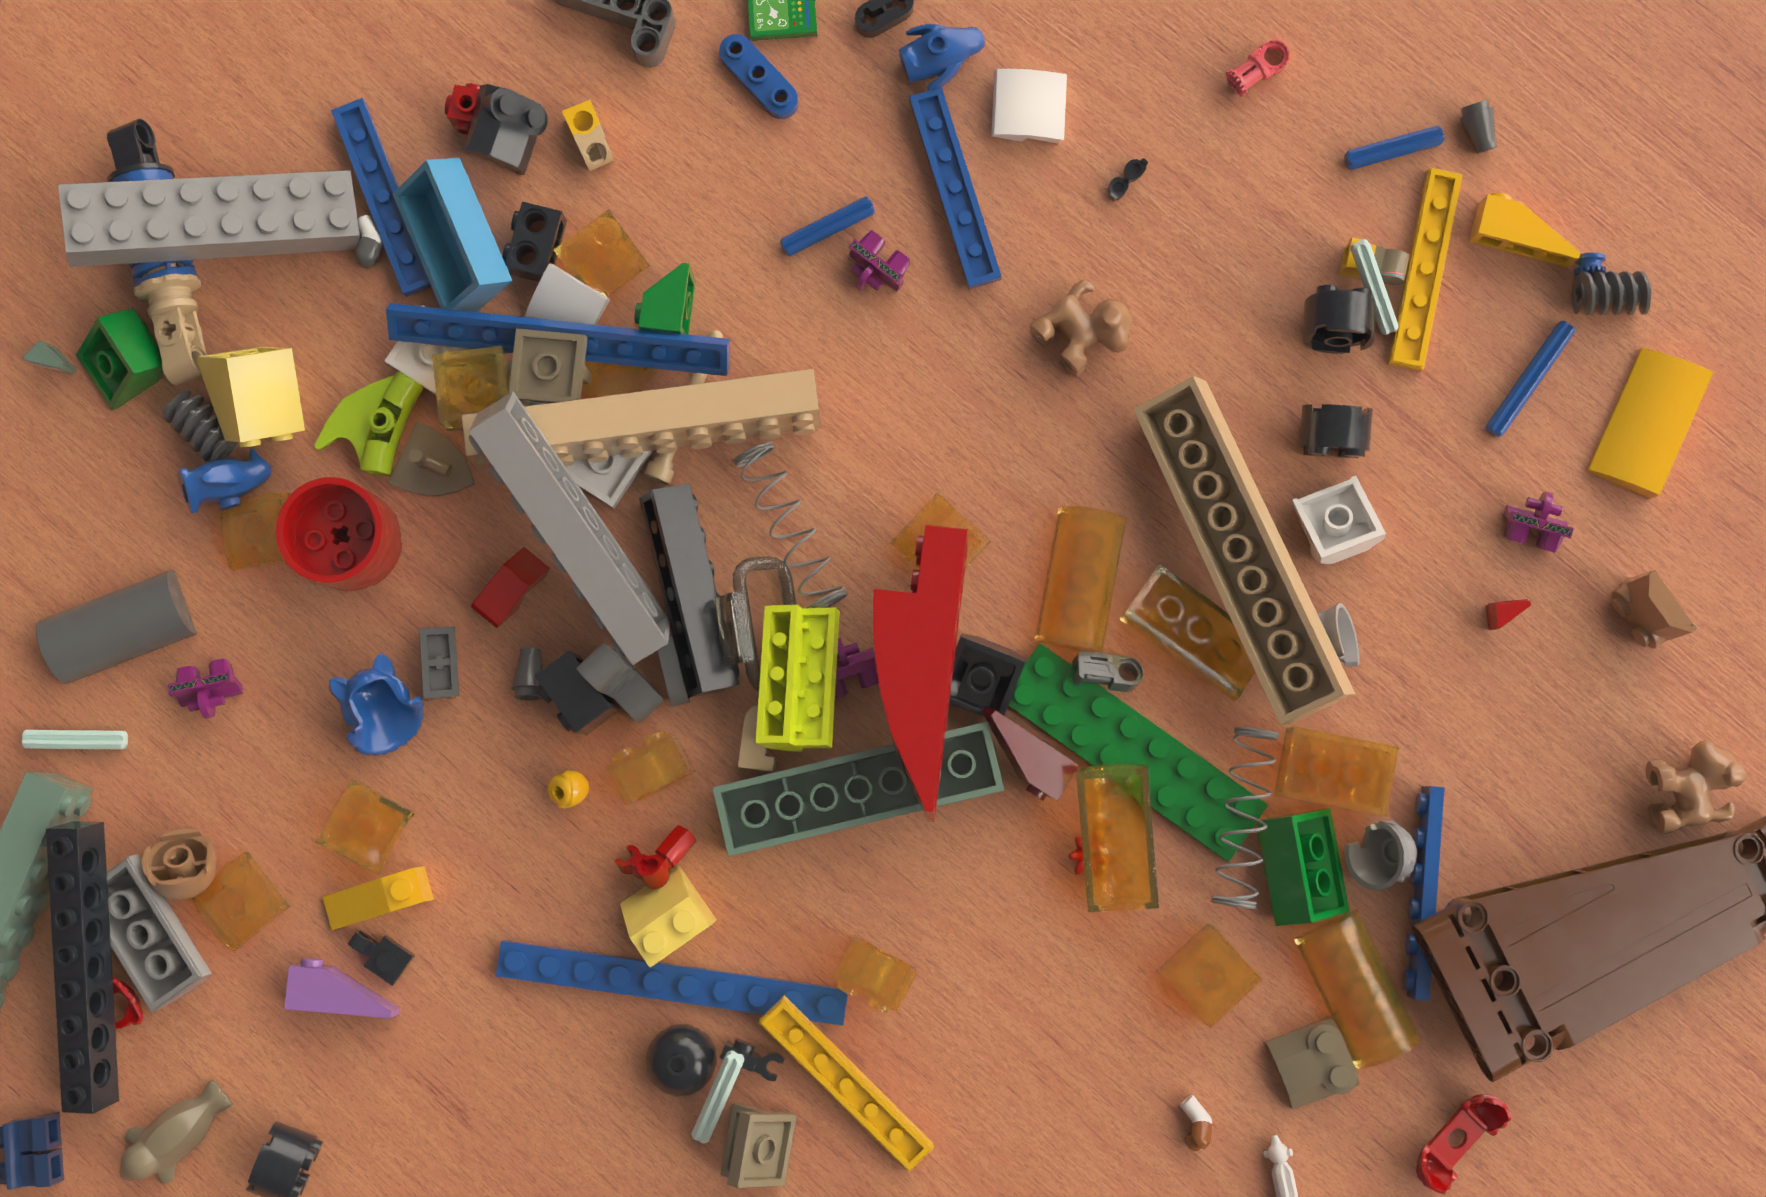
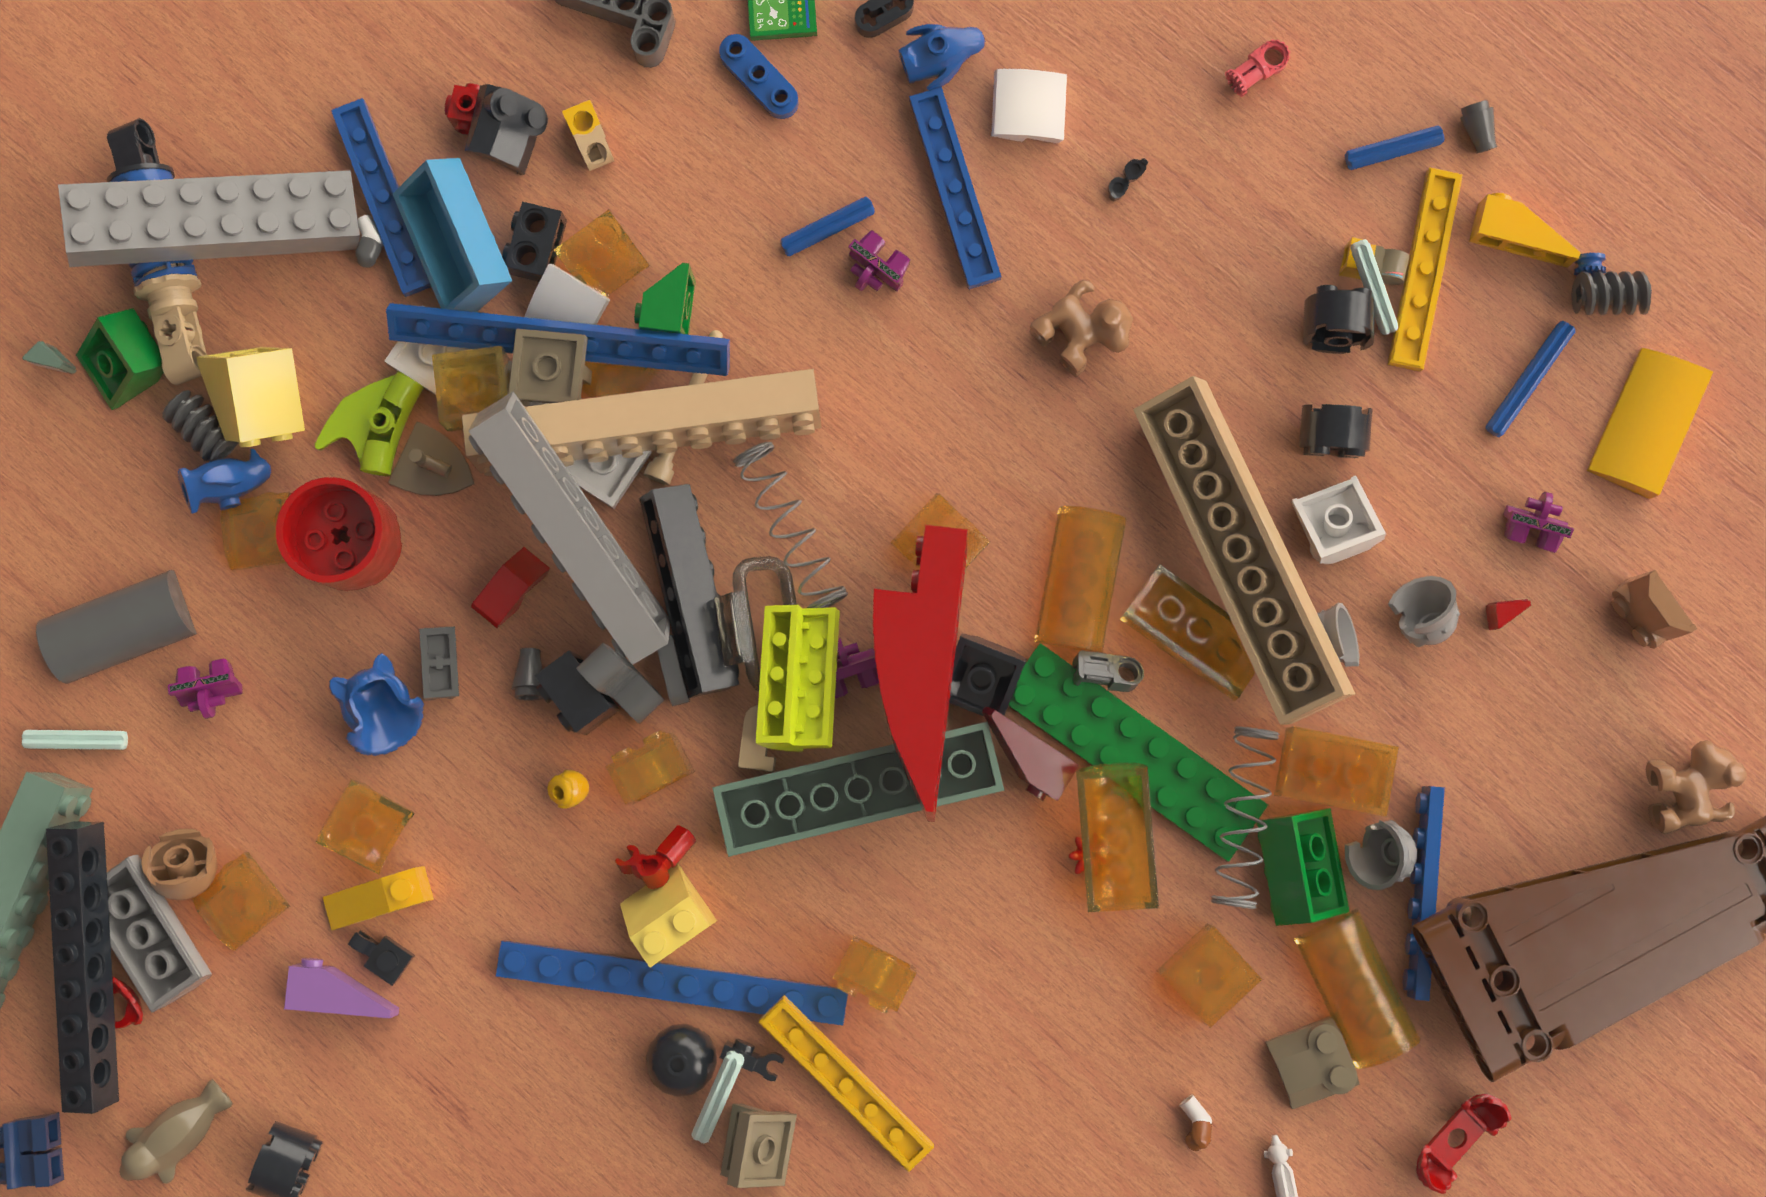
none -> light grey helmet [1388,576,1460,647]

